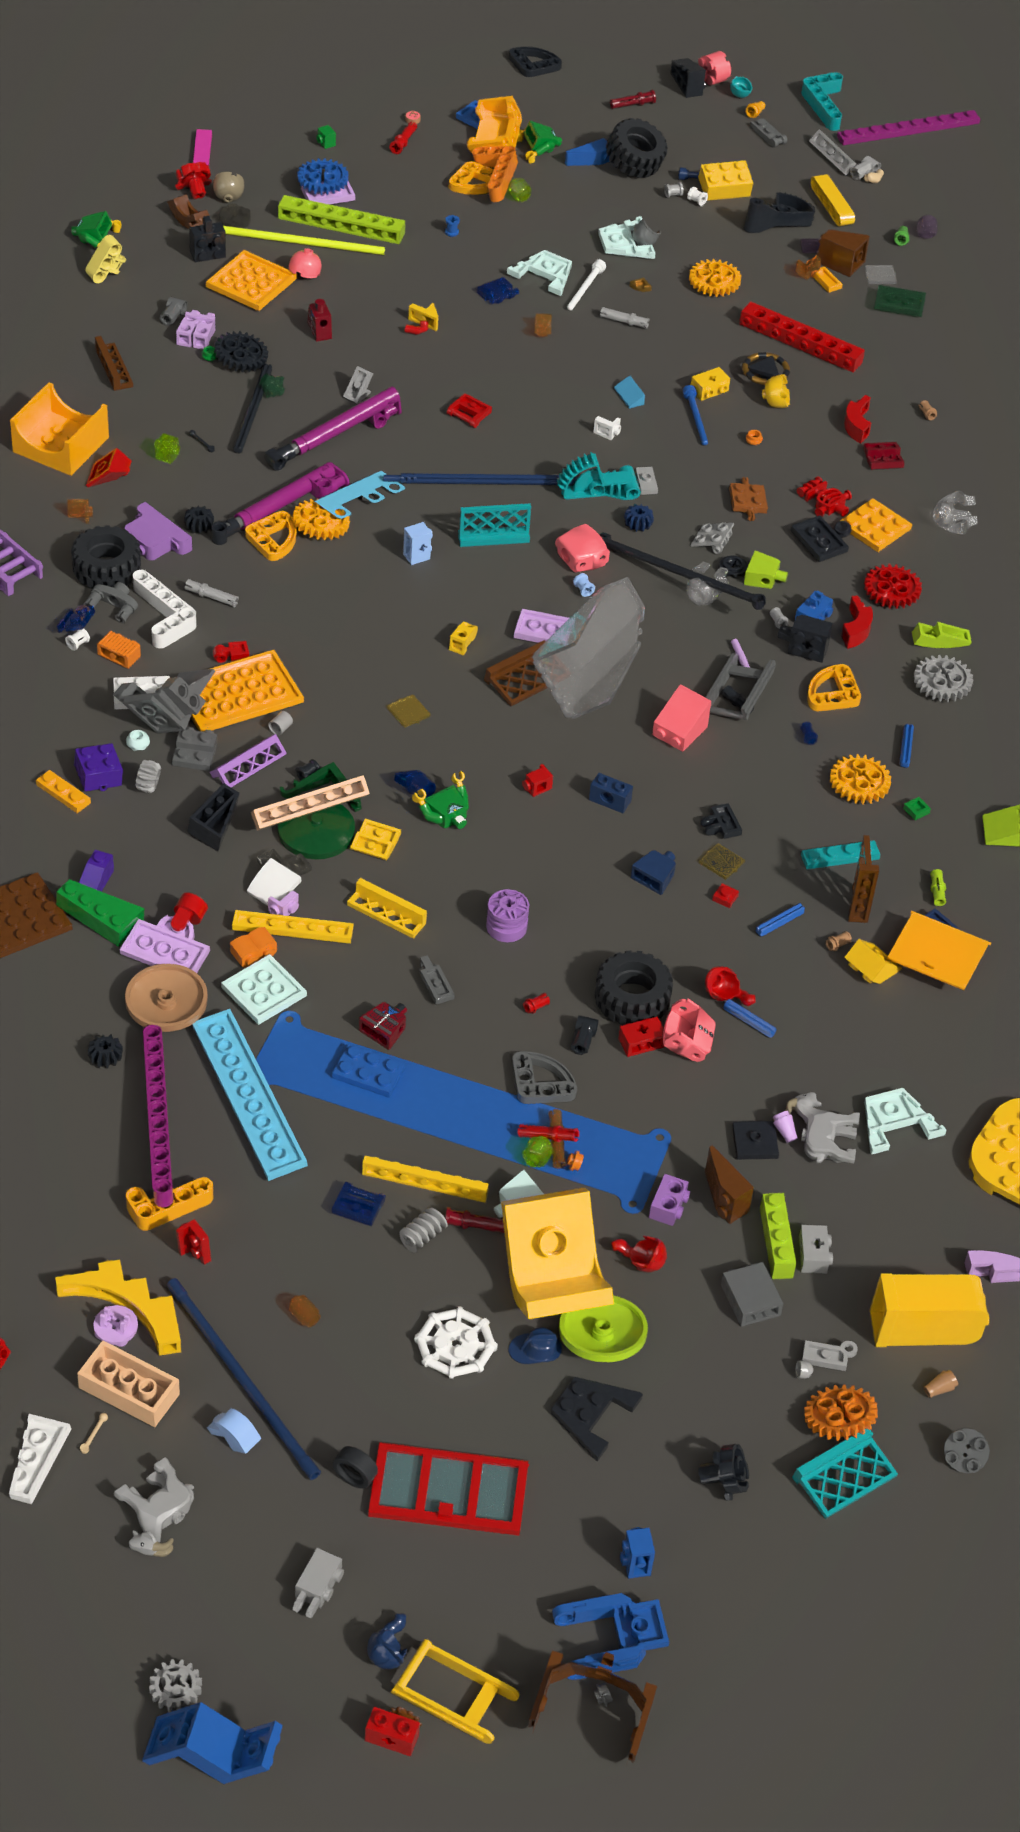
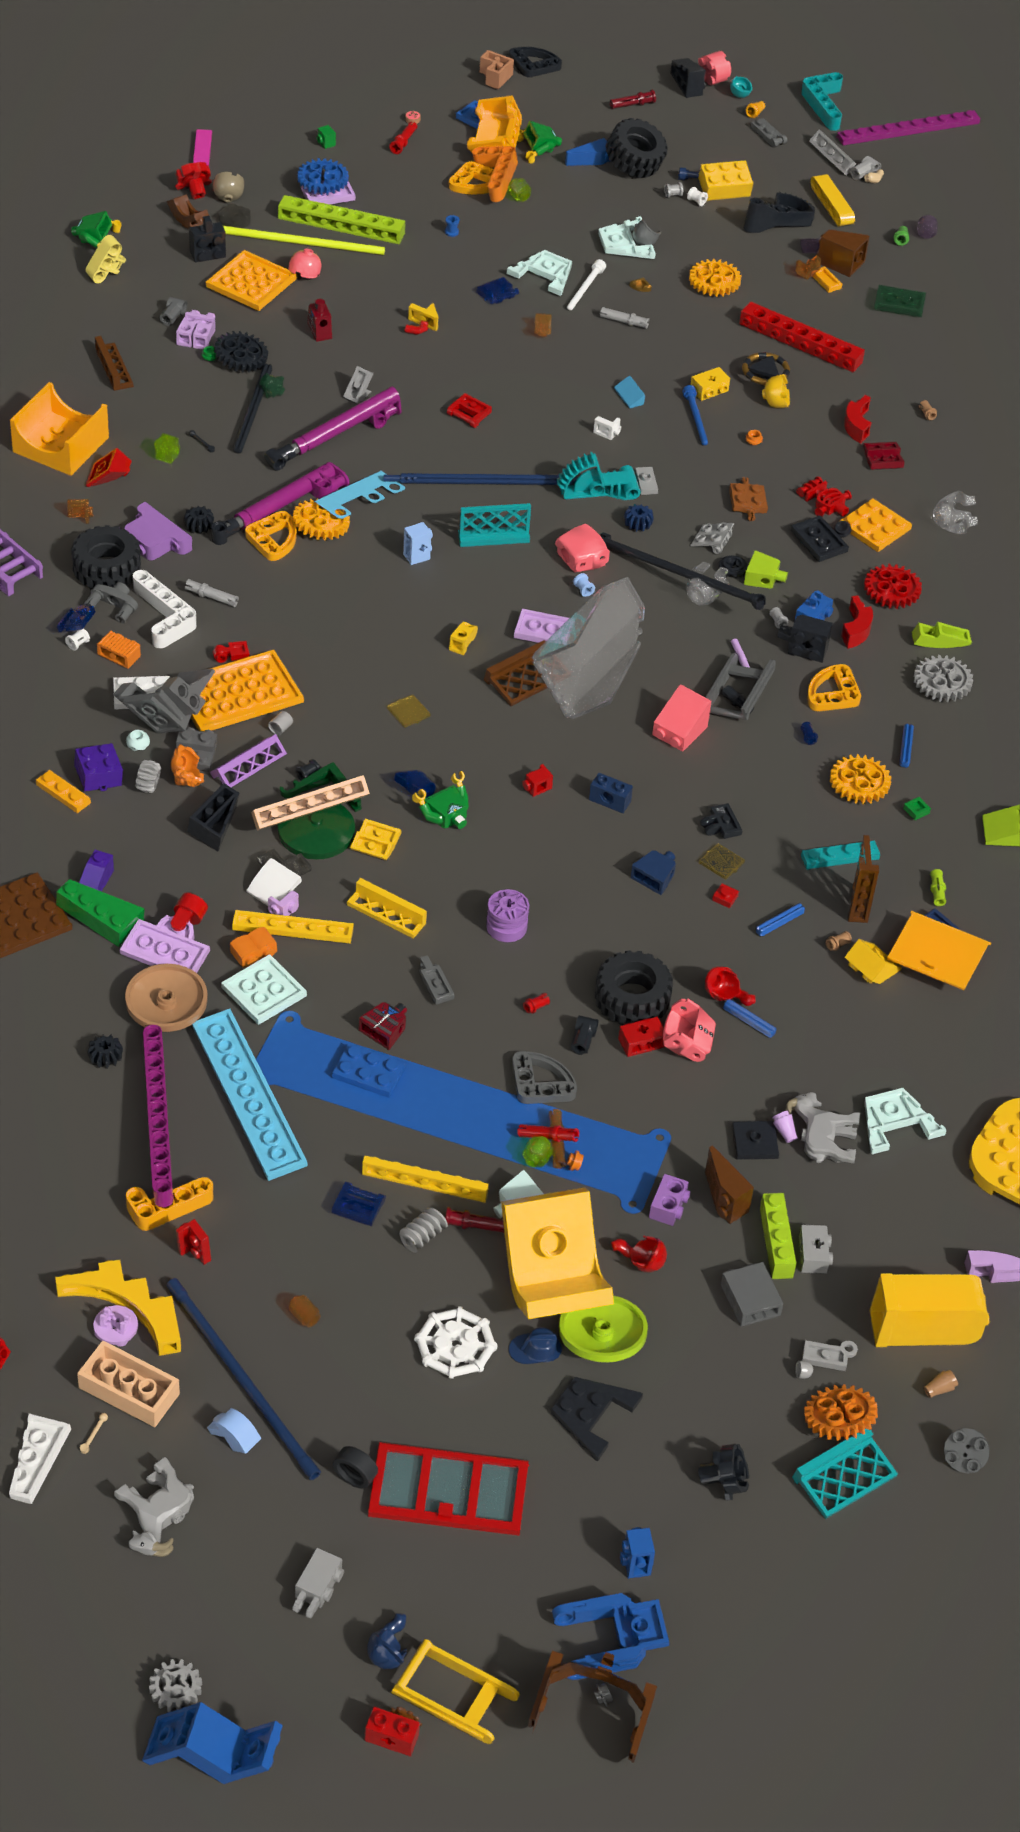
clear piece [865,265,897,284] -> none
none -> orange hair [171,744,204,787]
none -> nougat brick [480,50,514,89]

